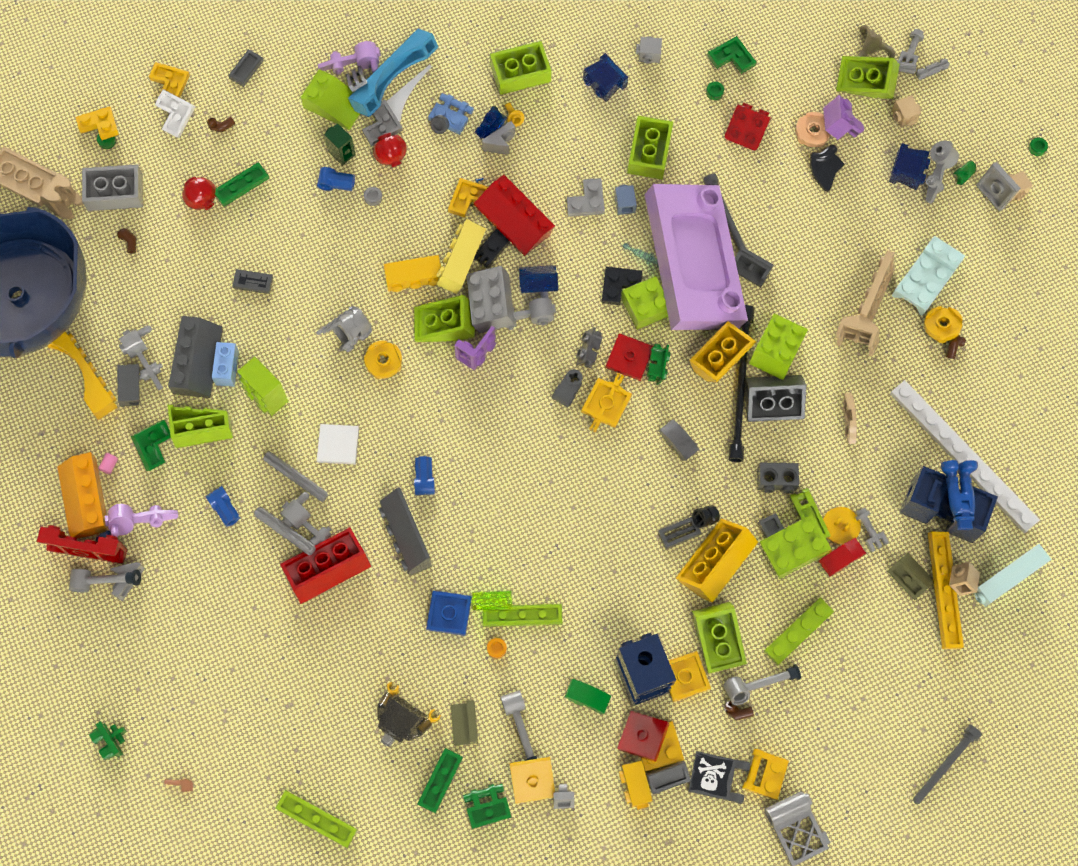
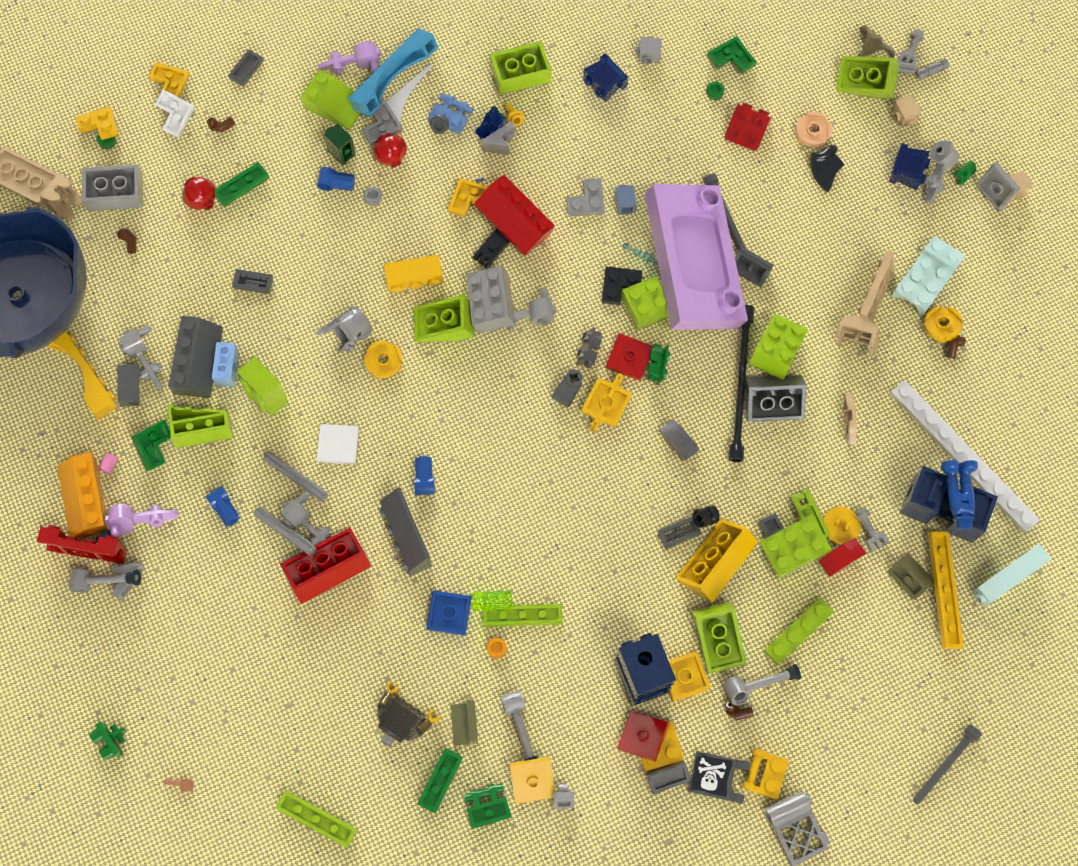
dark grey tile [345,65,368,92] -> none
light yellow brick [436,219,486,294] -> none
medium lavender bracket [454,326,496,370] -> none
clear blue hips [519,265,558,293] -> none
green slope [564,679,611,715] -> none
yellow brick [619,760,653,810] -> none
lime brick [627,116,673,180] -> none
yellow slope [689,321,756,382] -> none
dark grey brick [757,462,799,493] -> none
medium lavender brick [823,95,864,140] -> none
tan brick [949,562,980,596] -> none
green tile [1028,137,1048,156] -> none

